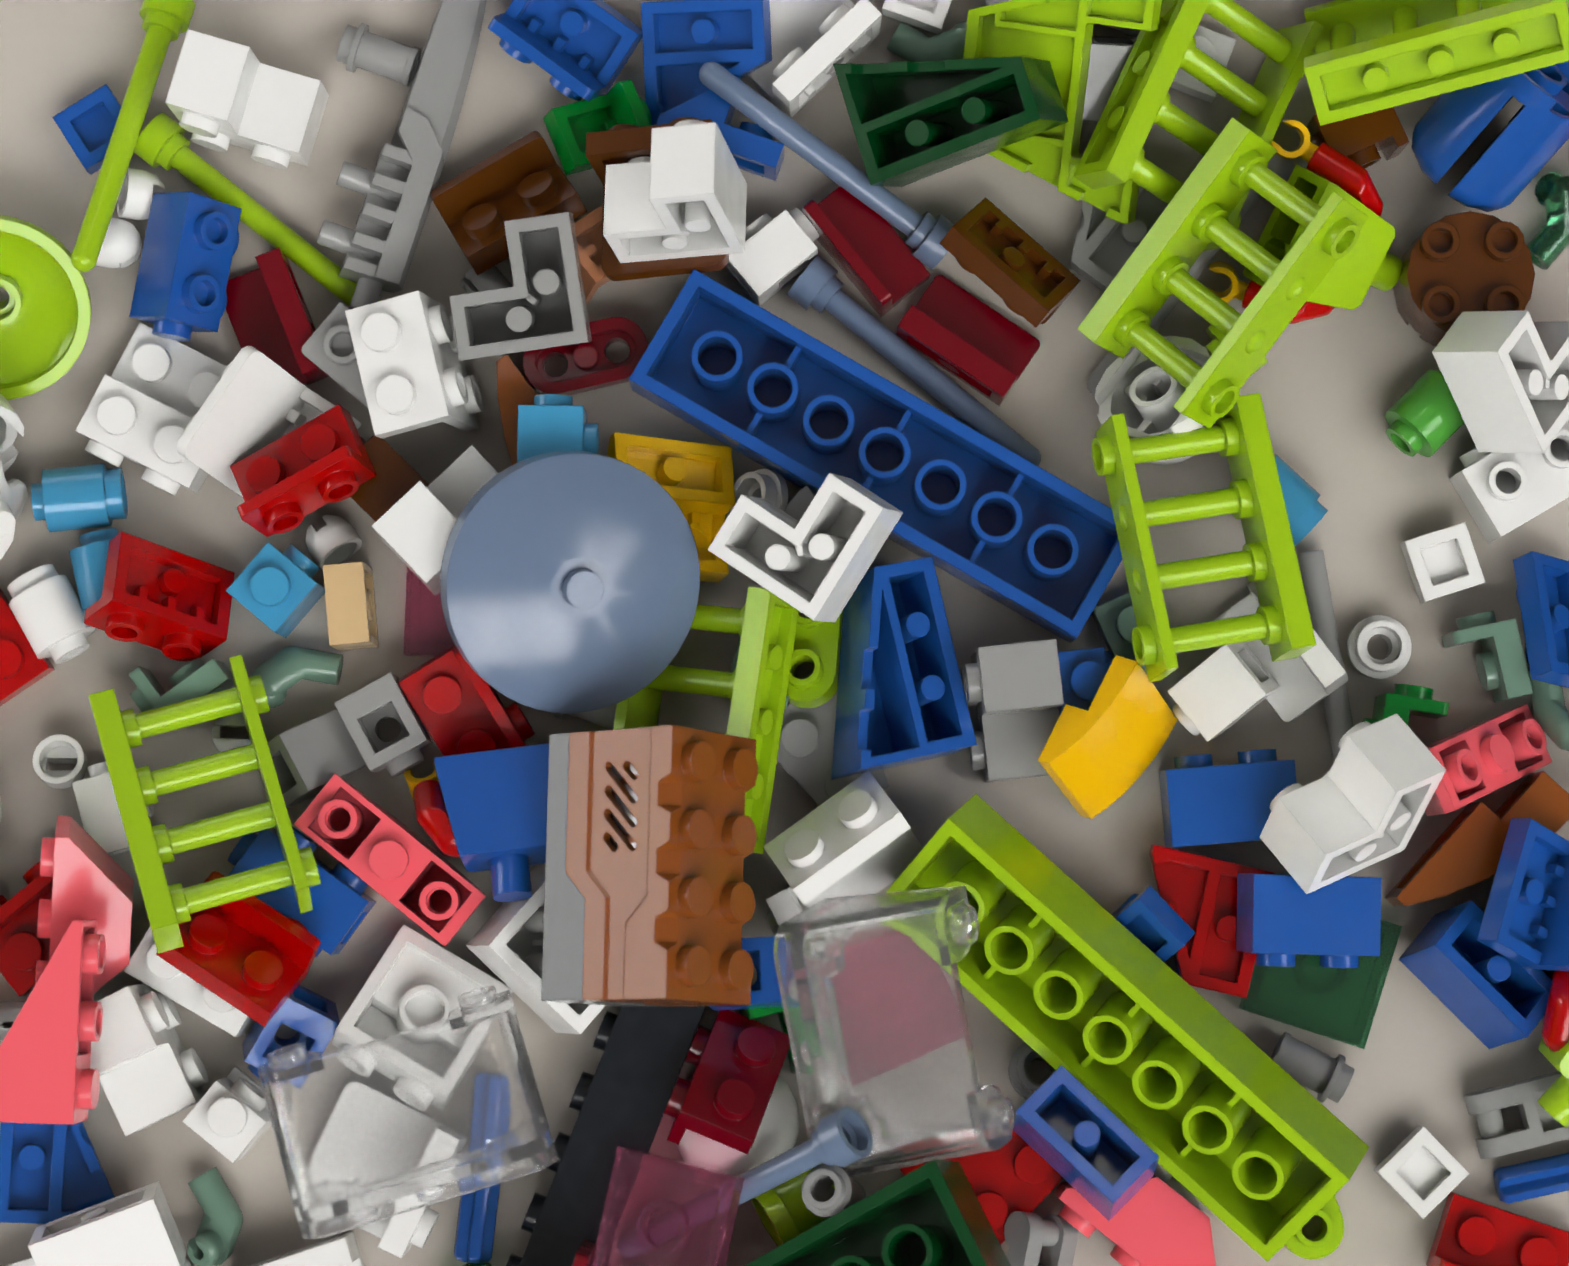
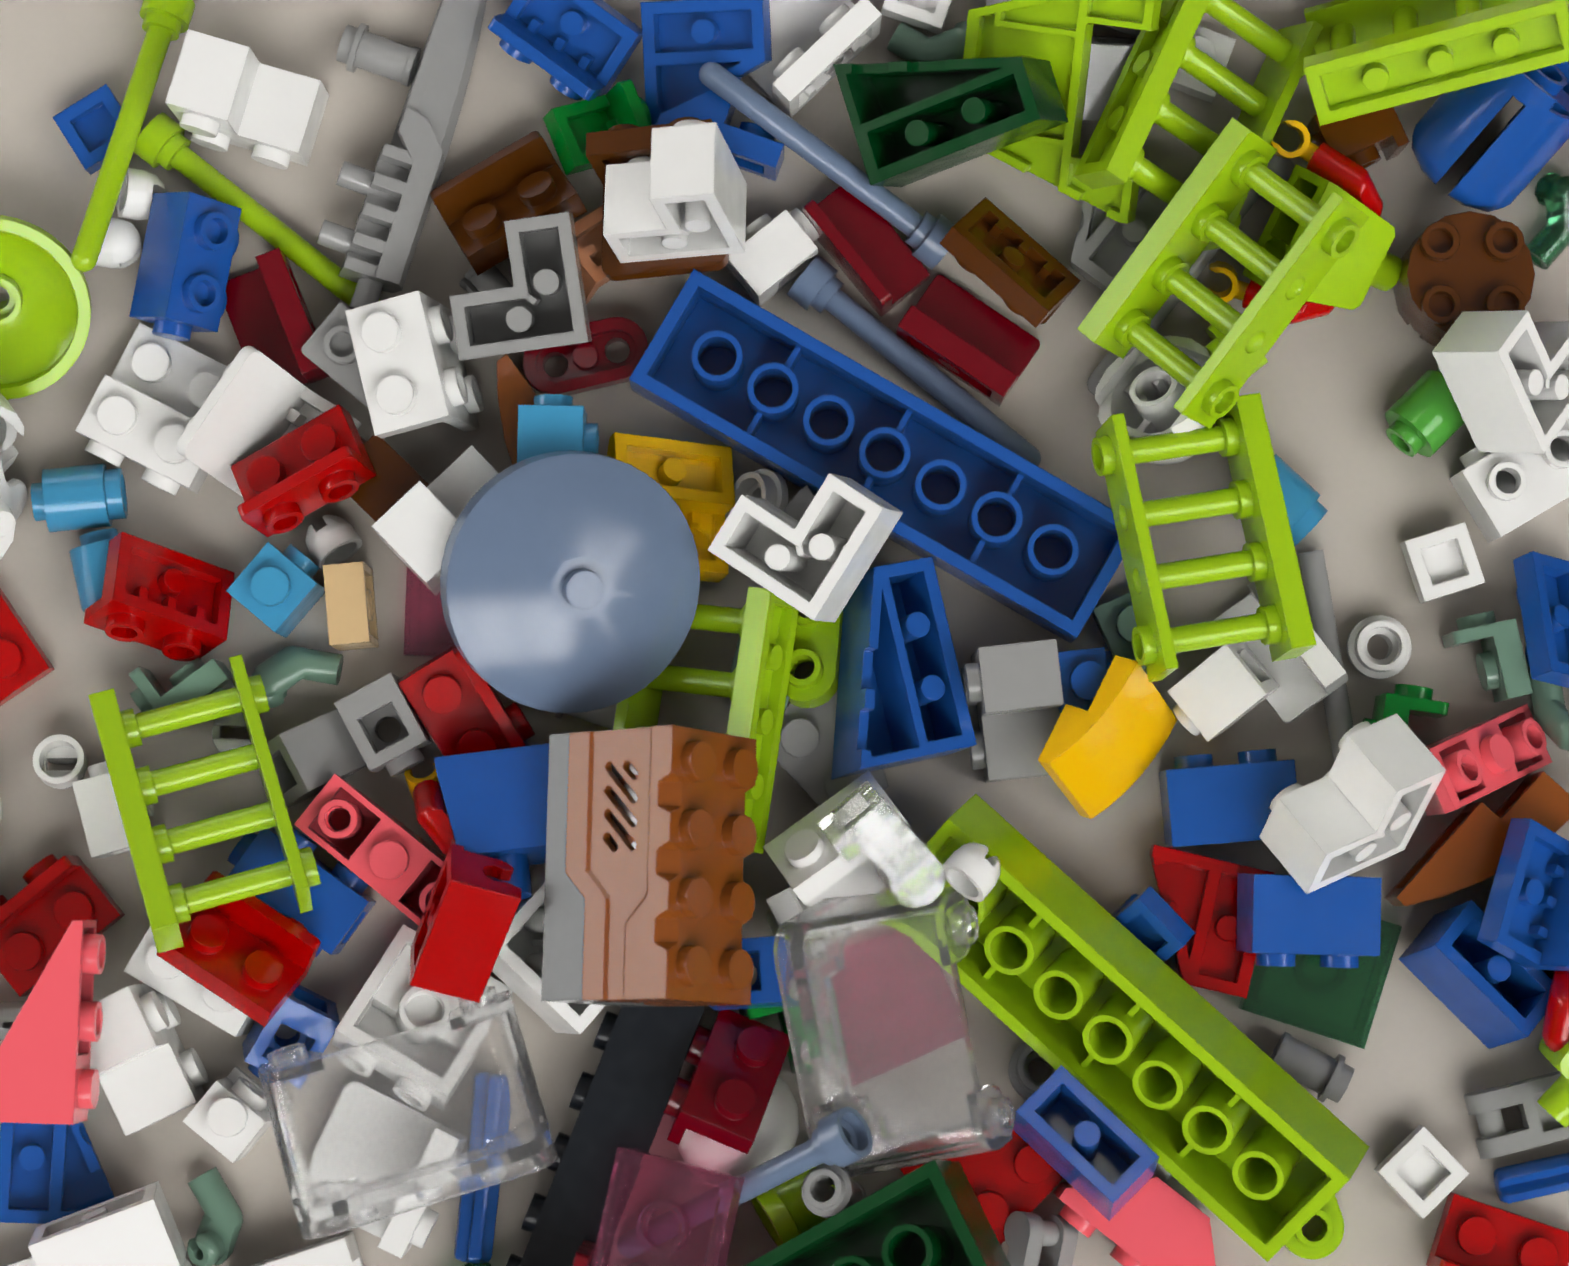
white brick [7,564,95,664] -> none
coral slope [35,816,134,994] -> none
none -> red hinge [410,843,521,1003]
none -> clear leg [817,780,946,908]
none -> white hinge [941,842,1000,902]

